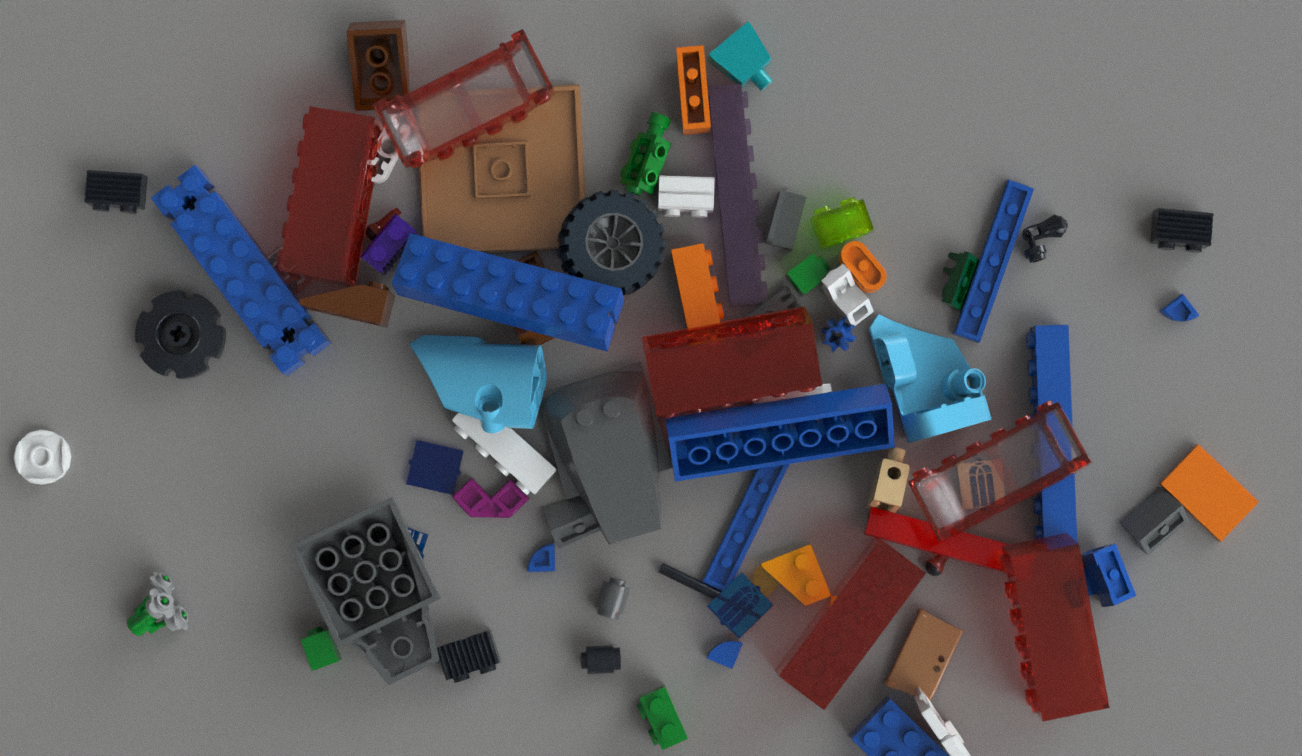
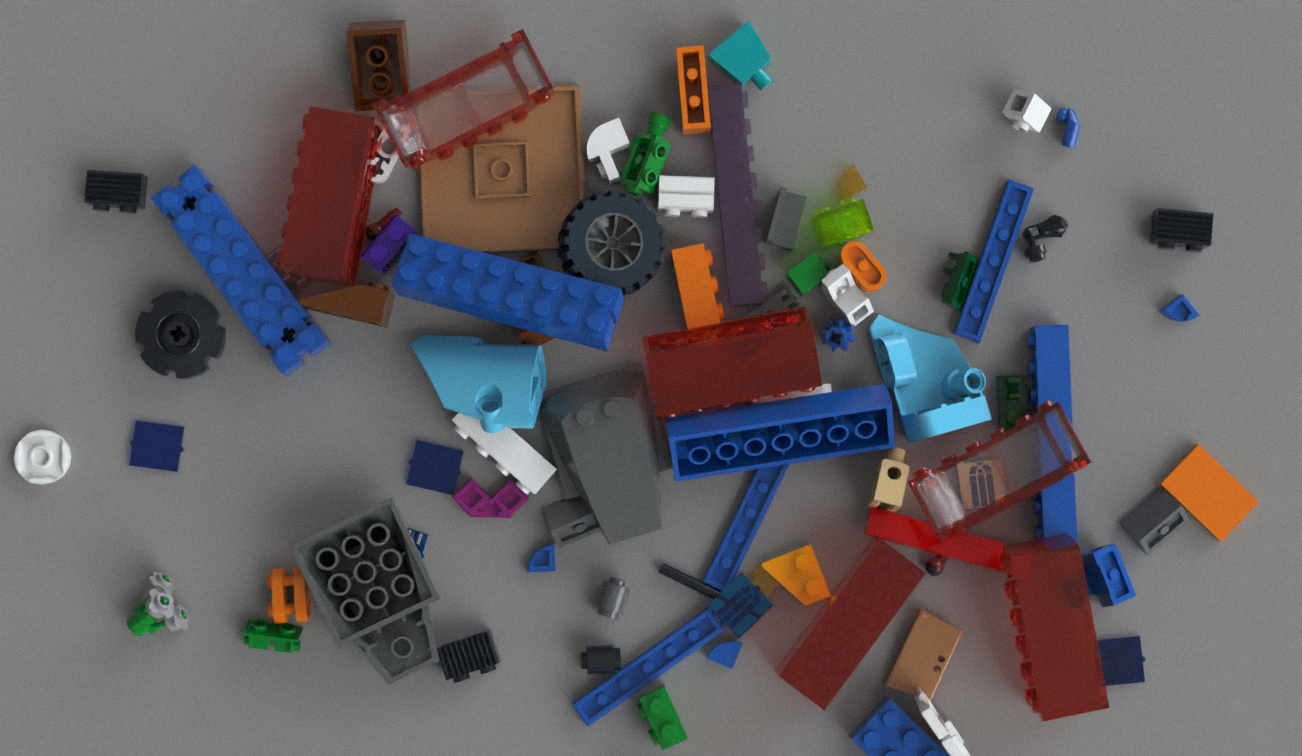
green brick [301,626,342,671] -> none
none -> clear blue piece [129,421,185,472]
none -> green hinge [242,619,303,654]
none -> orange brick [267,566,311,624]
none -> blue tile [572,607,724,727]
none -> white brick [587,118,630,184]
none -> clear yellow tile [839,164,867,202]
none -> dark green plate [996,375,1028,431]
none -> white brick [1002,89,1052,133]
none -> blue arm [1056,108,1080,148]
none -> clear blue piece [1090,636,1145,687]

